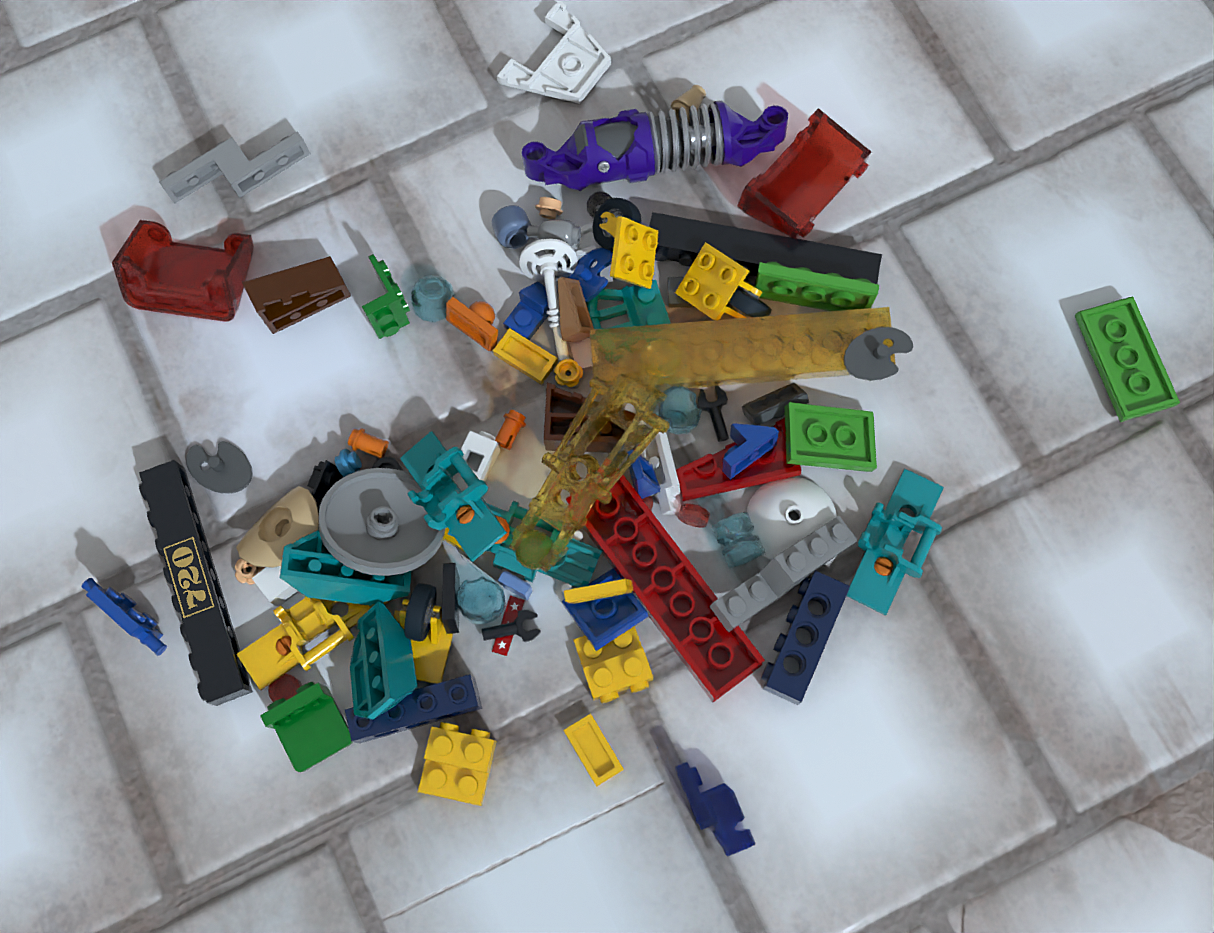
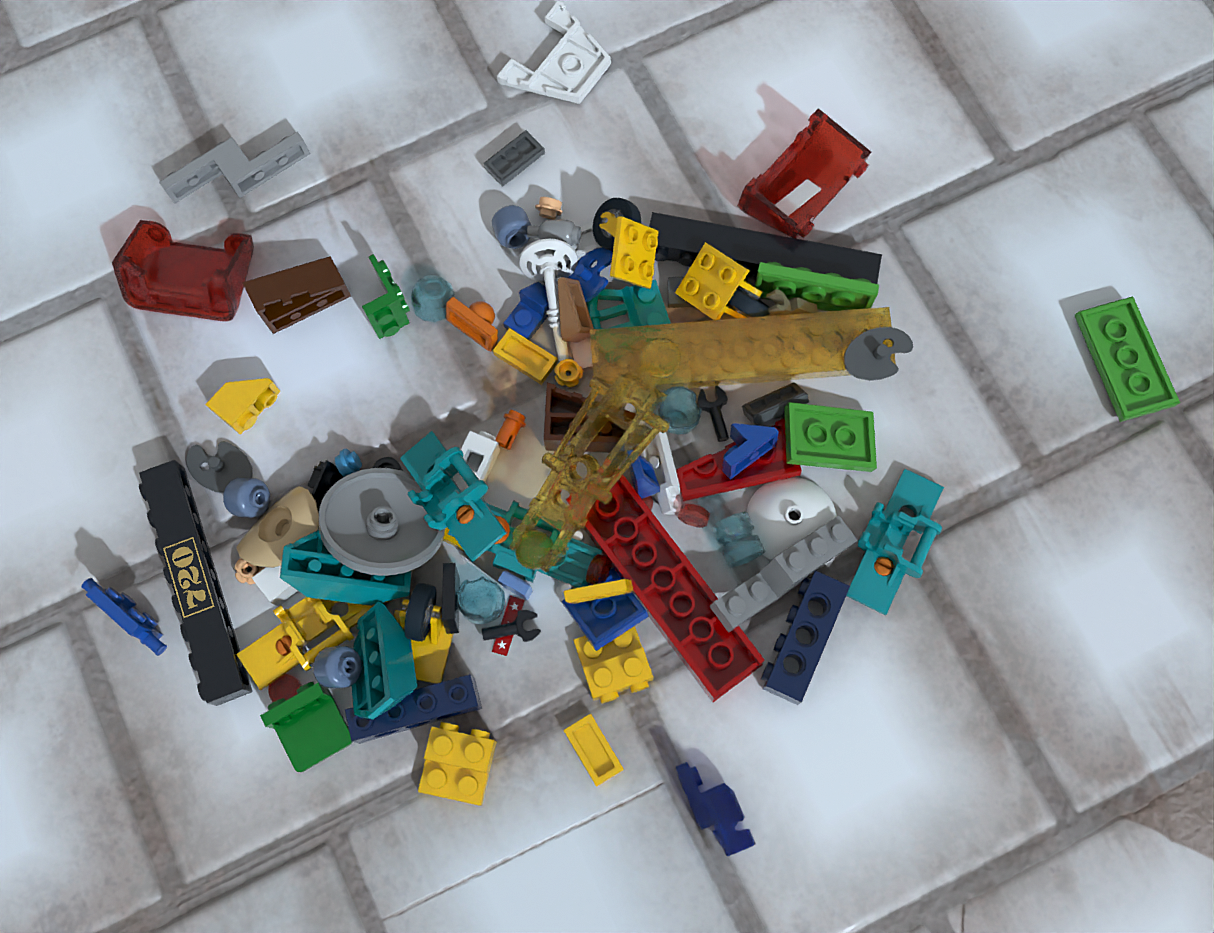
orange pin [348,428,389,459] -> none
dark purple piece [522,100,788,191] -> none
clear smoke plate [587,191,612,218] -> none
tan cone [670,85,706,123] -> none
none -> yellow slope [205,378,281,435]
none -> sand blue head [223,478,270,518]
none -> sand blue head [313,646,362,688]
none -> dark grey plate [484,130,545,187]
none -> clear red tile [586,554,611,585]
none -> dark tan plate [766,290,818,326]
none -> white sticker [771,179,821,219]

